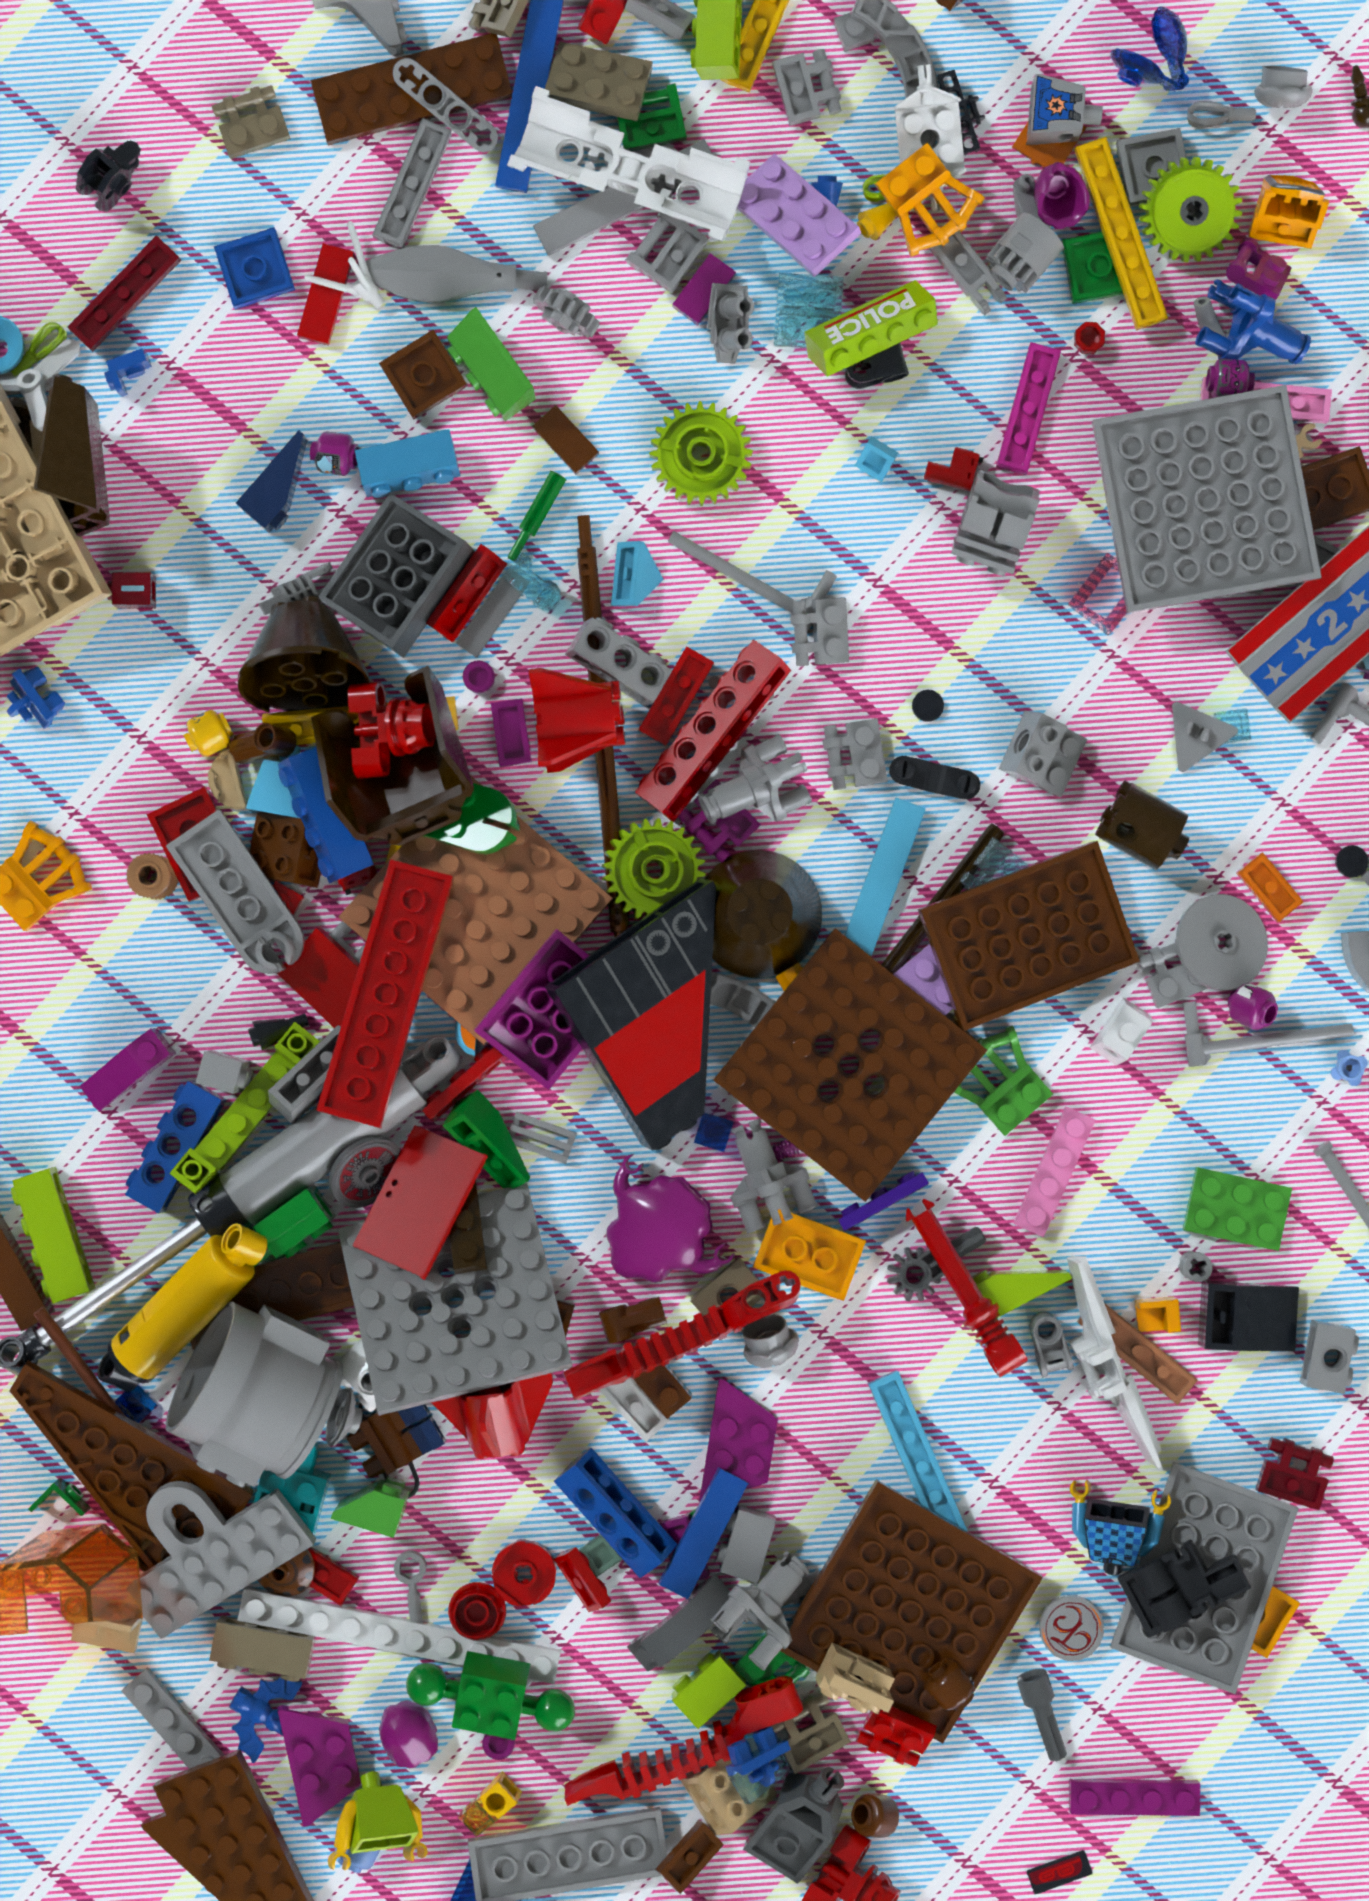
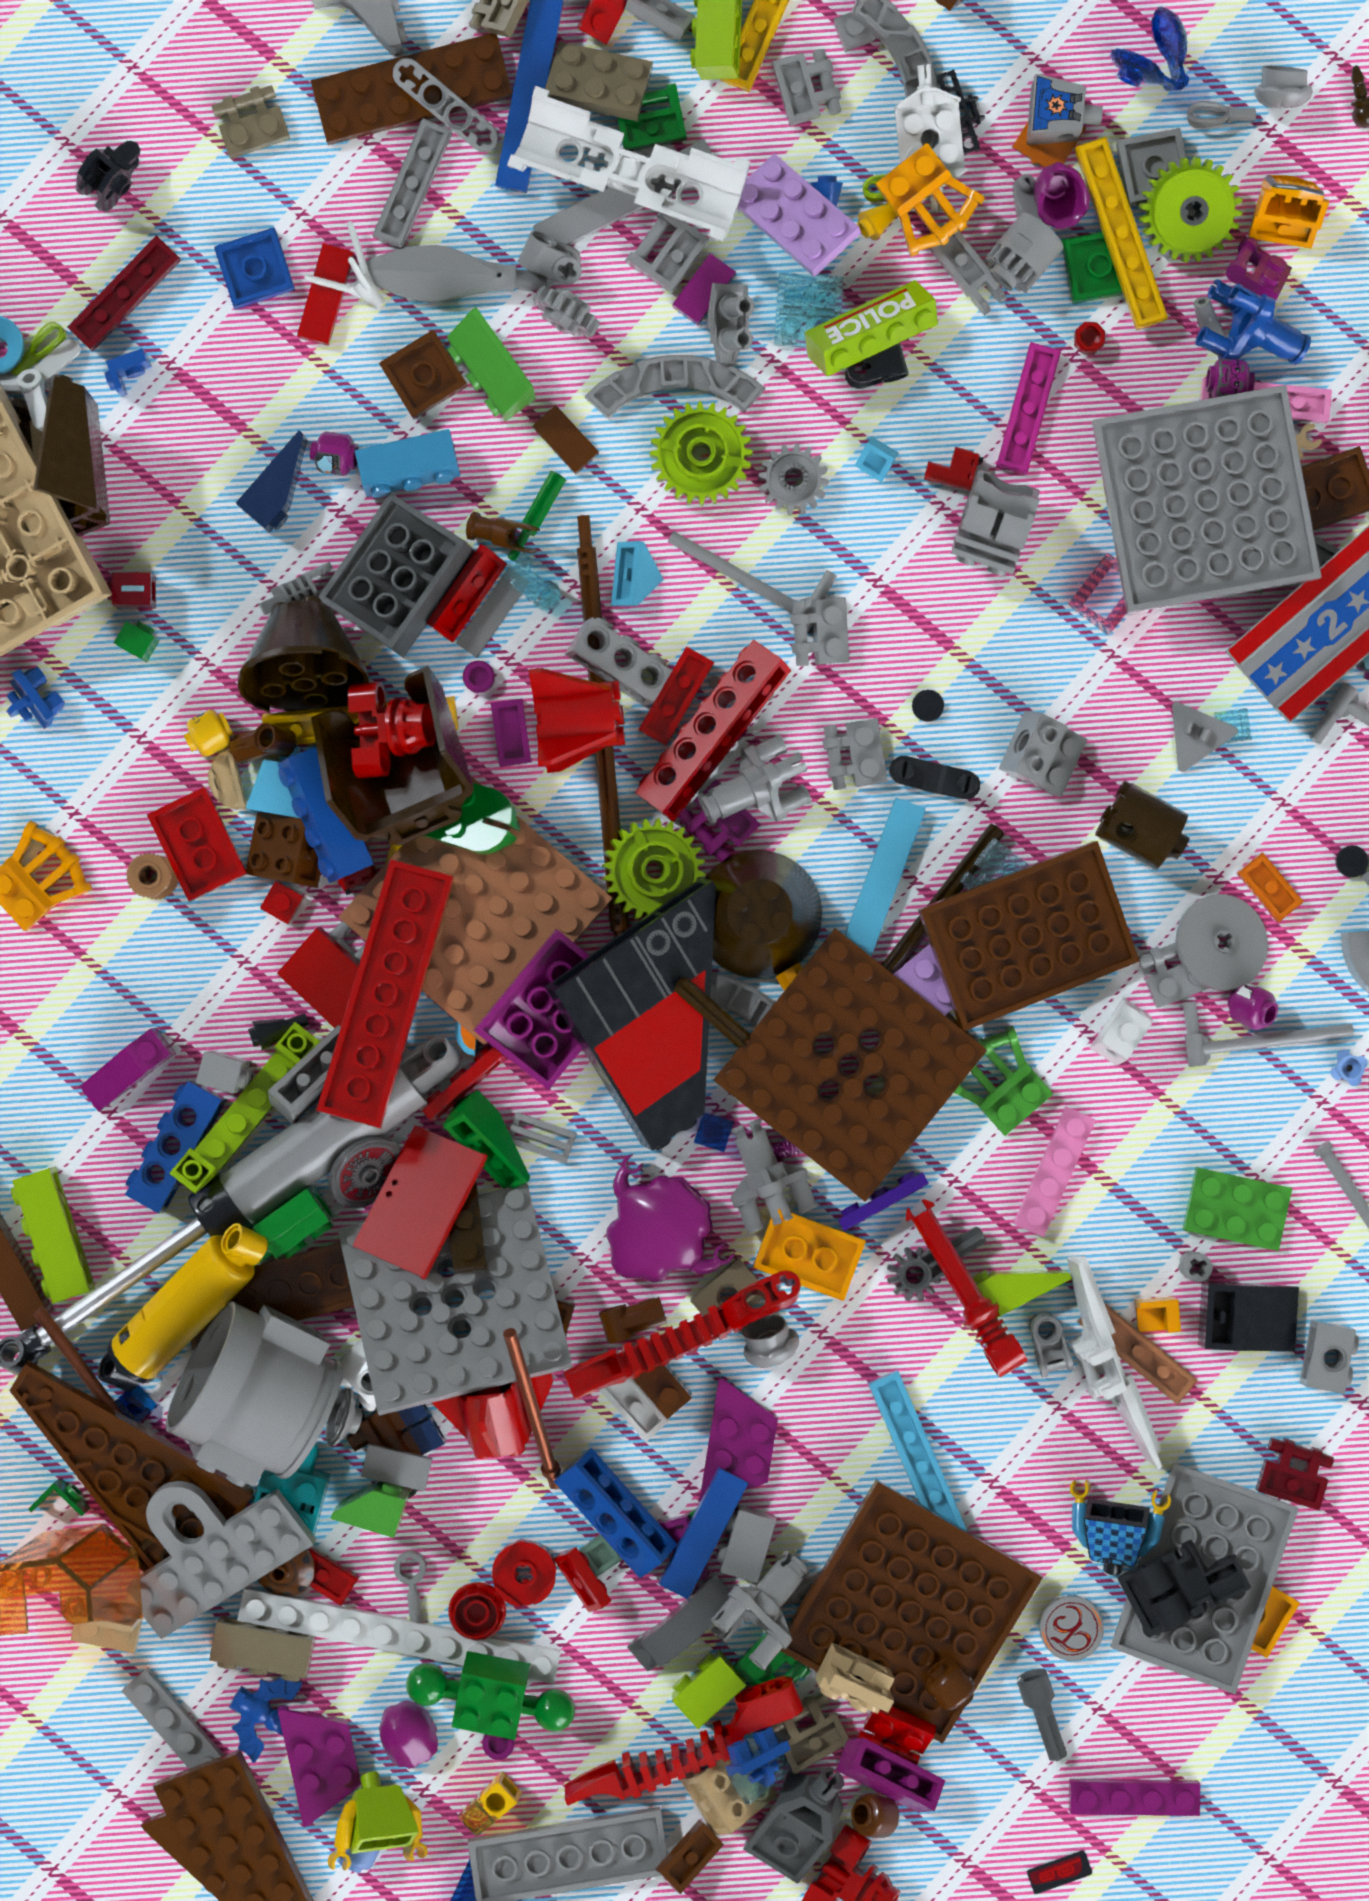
light grey plate [166,809,305,974] -> none
none -> green plate [114,621,160,663]
none -> light grey tile [361,1443,433,1491]
none -> reddish brown piece [466,511,541,553]
none -> copper bar [503,1328,561,1489]
none -> light grey piece [518,230,582,285]
none -> light grey tile [585,355,766,420]
none -> dark brown axle [674,977,750,1047]
none -> light grey gear [758,443,829,516]
none -> magenta brick [836,1738,946,1813]

